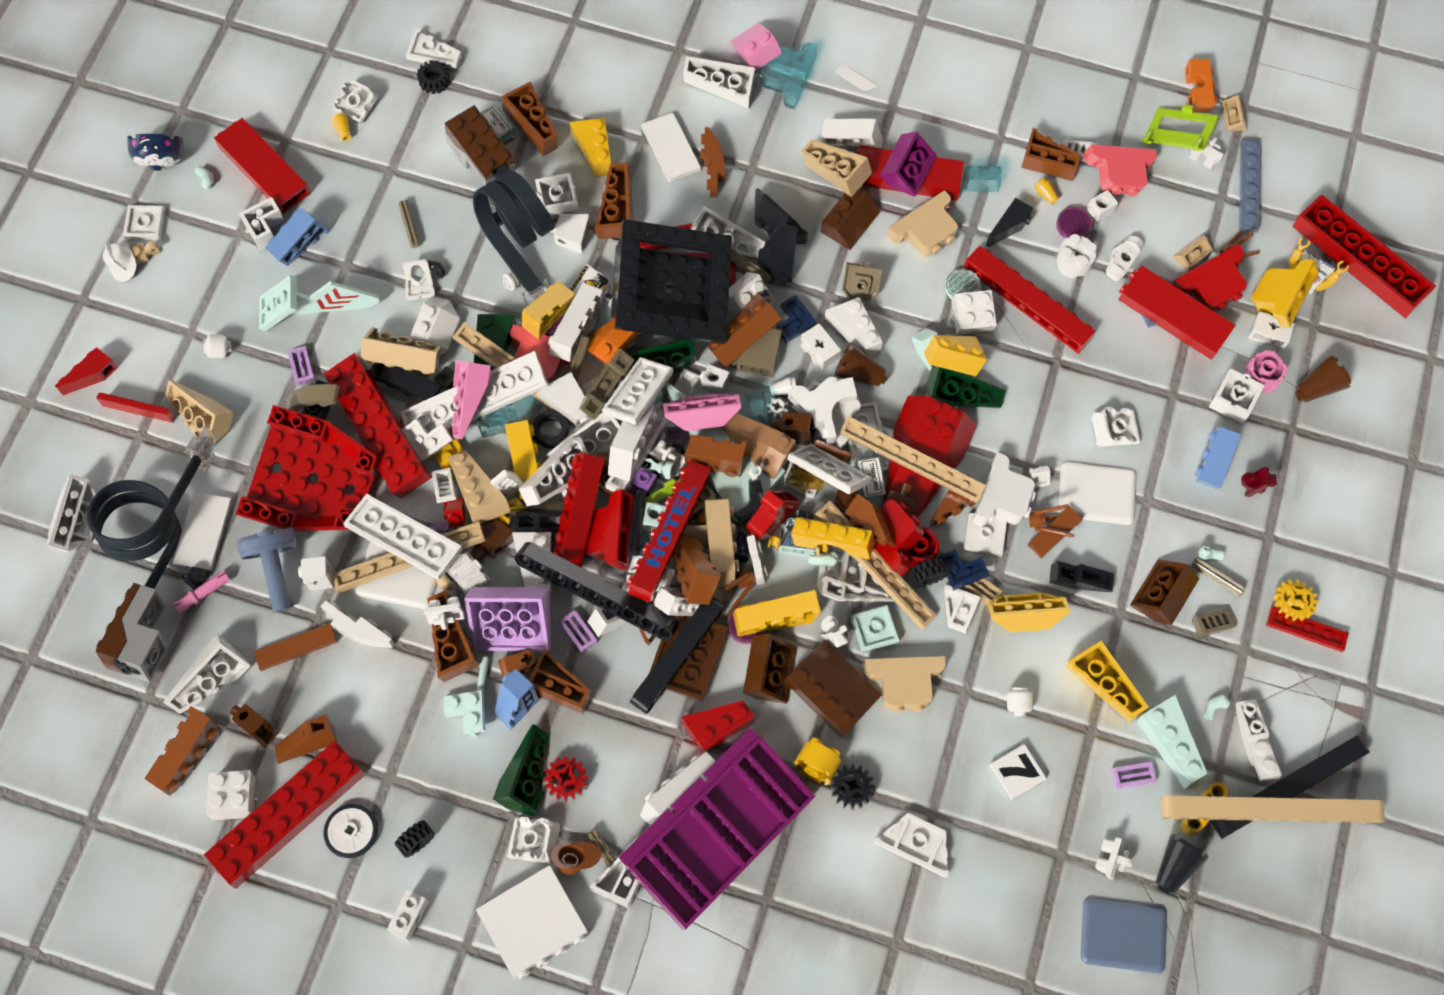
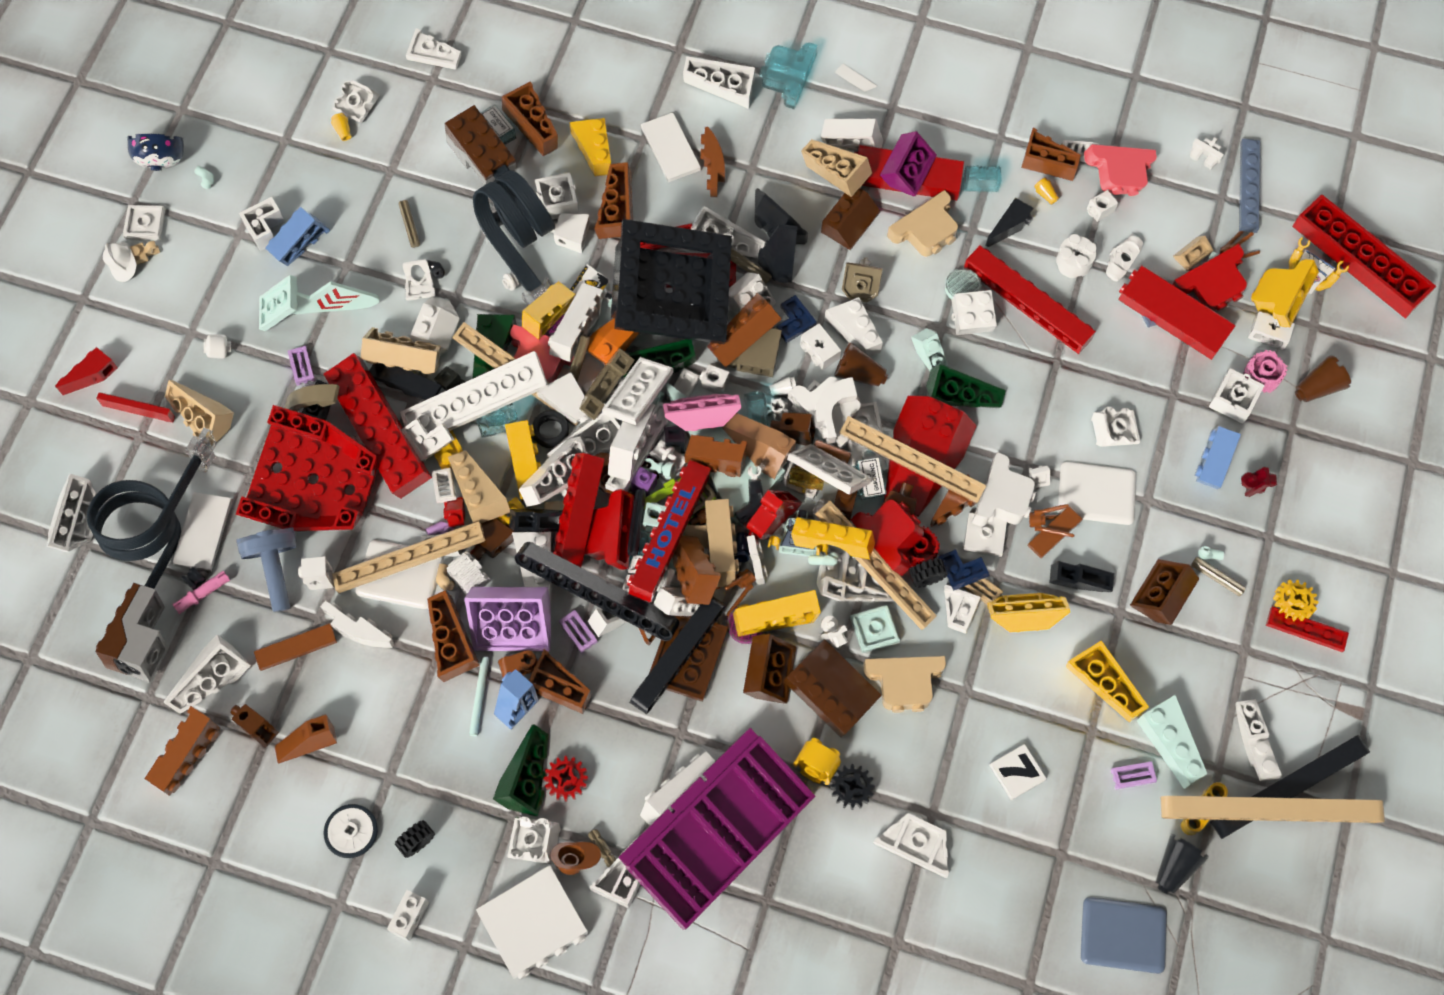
red brick [204,741,365,889] -> none
white brick [206,770,258,820] -> none
red brick [214,118,311,214] -> none
white plate [343,494,463,580] -> none
black tyre [417,60,450,94] -> none
white hips [424,597,465,630] -> none
light aqua plate [444,690,486,734] -> none
bright pink wedge [452,361,492,439] -> none
white slope [490,470,524,496] -> none
red wedge [681,700,755,753] -> none
bright pink slope [730,23,782,71] -> none
dark orange slope [845,494,895,547] -> none
yellow wedge [924,335,987,376] -> none
white head [1007,688,1033,716] -> none
tile [1056,207,1093,238] -> none
white hips [1096,837,1133,880] -> none
lime piece [1141,105,1219,151] -> none
orange arch [1185,59,1217,113] -> none
dark tan slope [1192,608,1236,638] -> none
light aqua arm [1203,695,1230,720] -> none
tan slope [1221,95,1247,131] -> none

